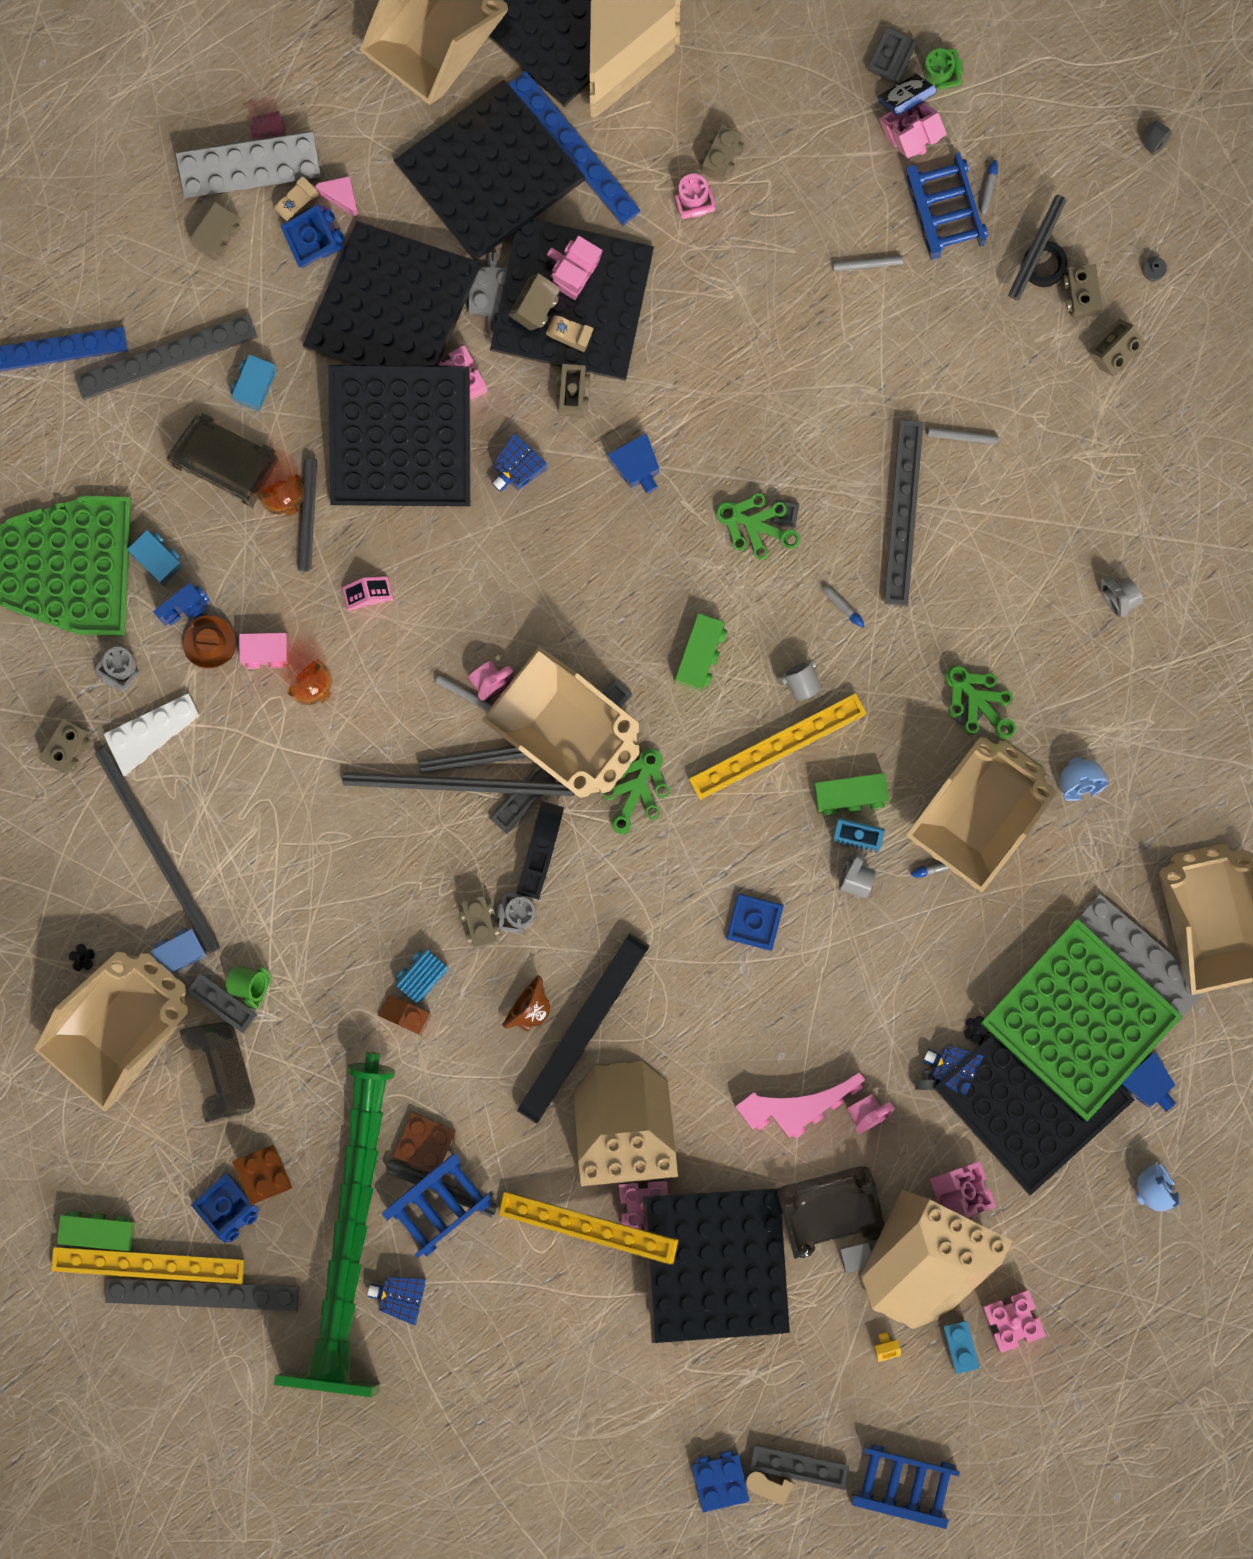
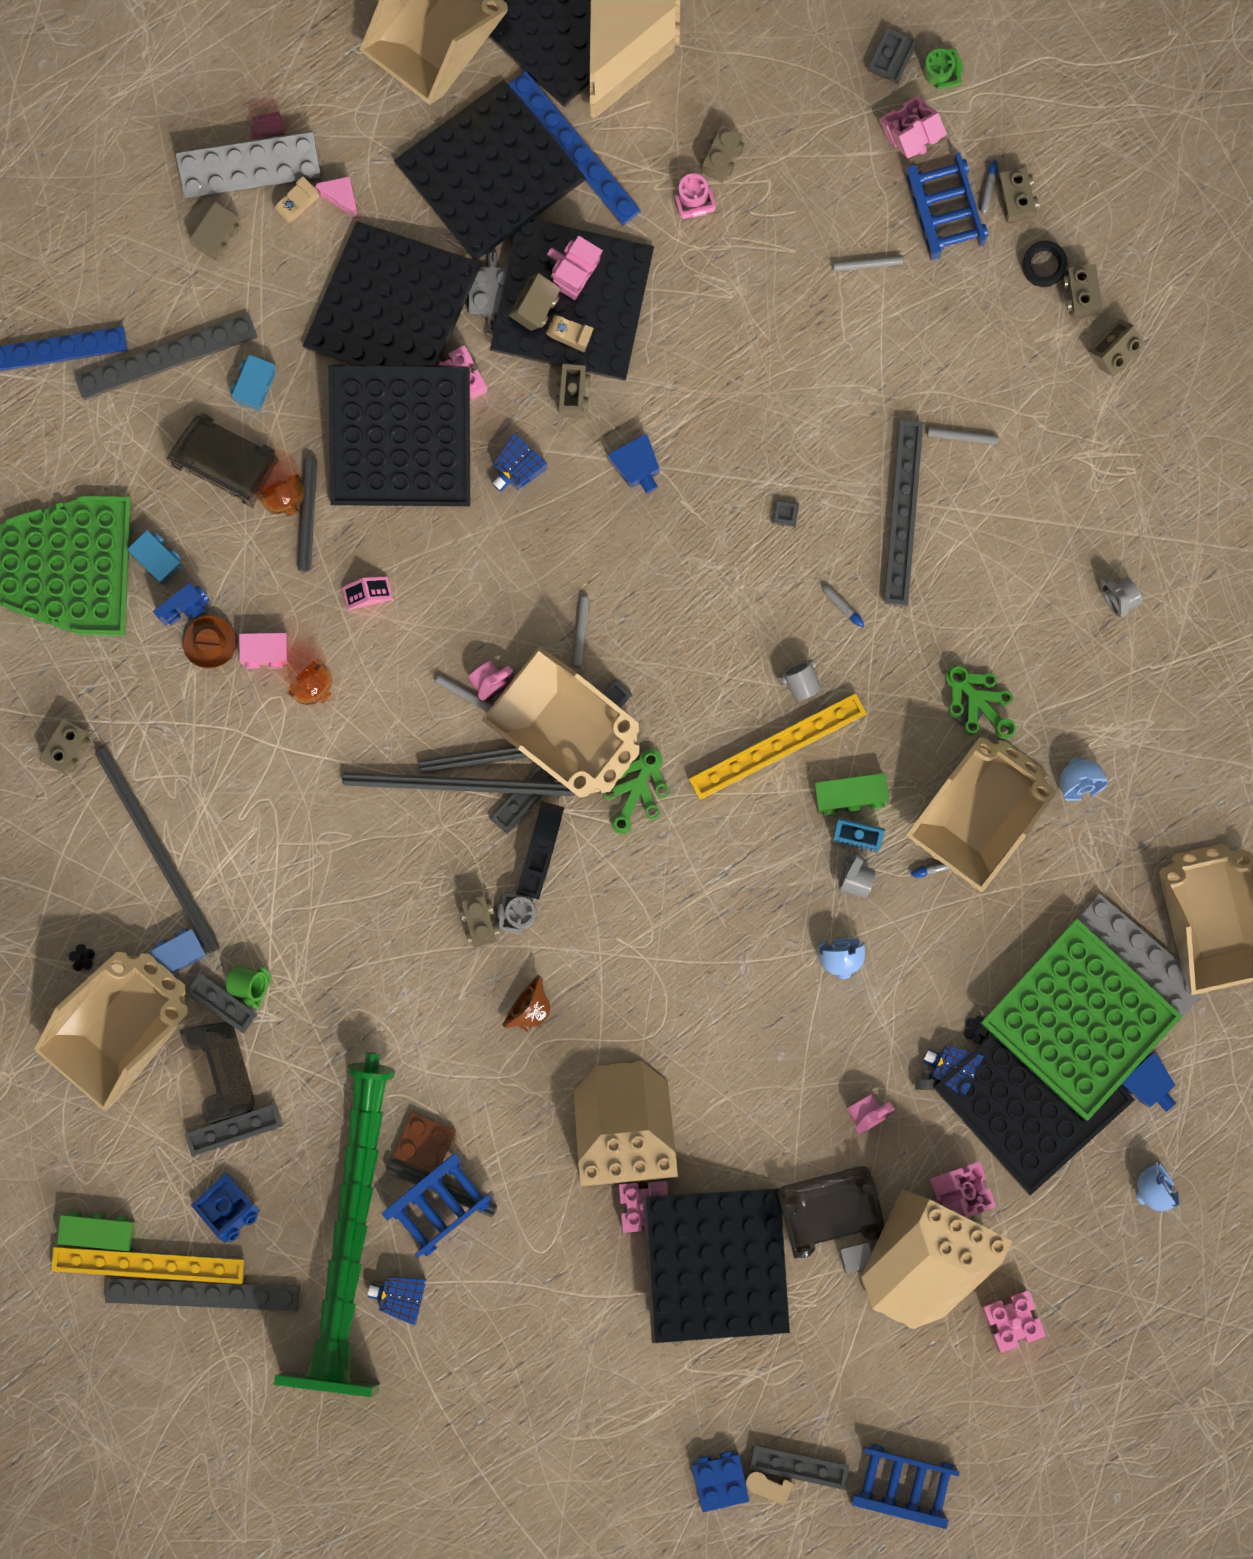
light grey piece [95,647,139,692] -> none
white wing [104,693,200,777] -> none
dark orange plate [232,1145,292,1206] -> none
blue plate [280,204,344,268] -> none
dark orange slope [378,995,431,1036] -> none
dark azure brick [395,949,449,1004] -> none
yellow plate [499,1192,678,1264] -> none
black beam [517,933,650,1124] -> none
bright green brick [675,613,728,692] -> none
bright green plant [716,493,801,560] -> none
blue tile [726,893,784,951] -> none
bright pink arch [735,1073,865,1139] -> none
yellow tile [875,1332,901,1362] -> none
tile [877,74,937,115] -> none
dark azure brick [942,1320,980,1374] -> none
dark grey axle [1008,195,1067,301] -> none
dark grey tile [1142,257,1167,282] -> none
dark grey piece [1143,120,1172,155] -> none
none -> dark grey plate [185,1104,283,1157]
none -> light grey bar [572,597,590,667]
none -> light blue cylinder [818,938,866,979]
none -> dark tan brick [997,167,1039,223]

